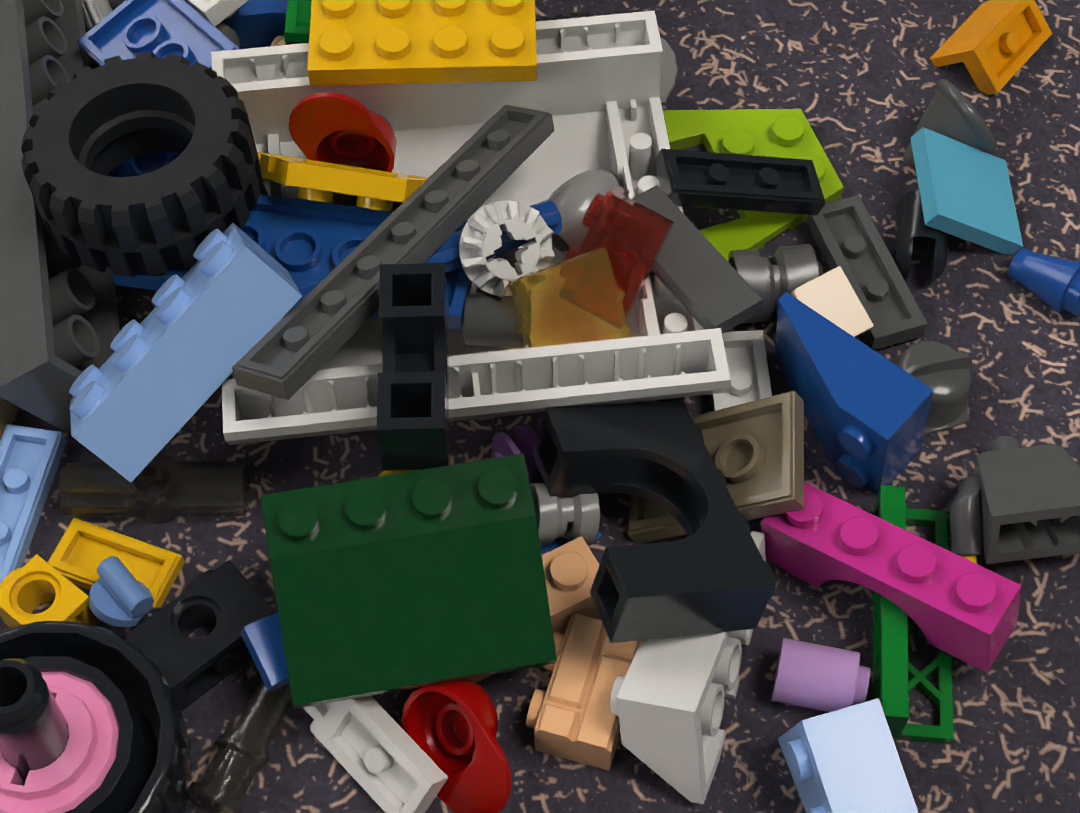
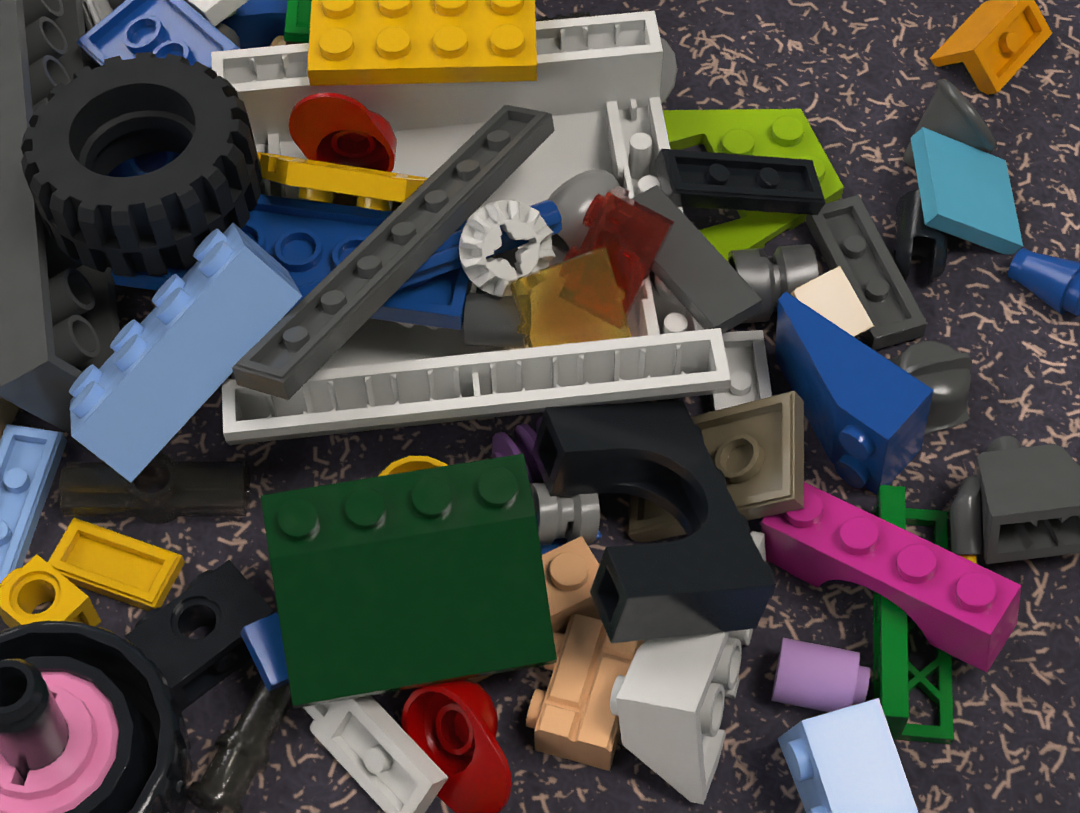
medium blue plate [88,556,154,627] -> none
black arch [377,263,449,471] -> none

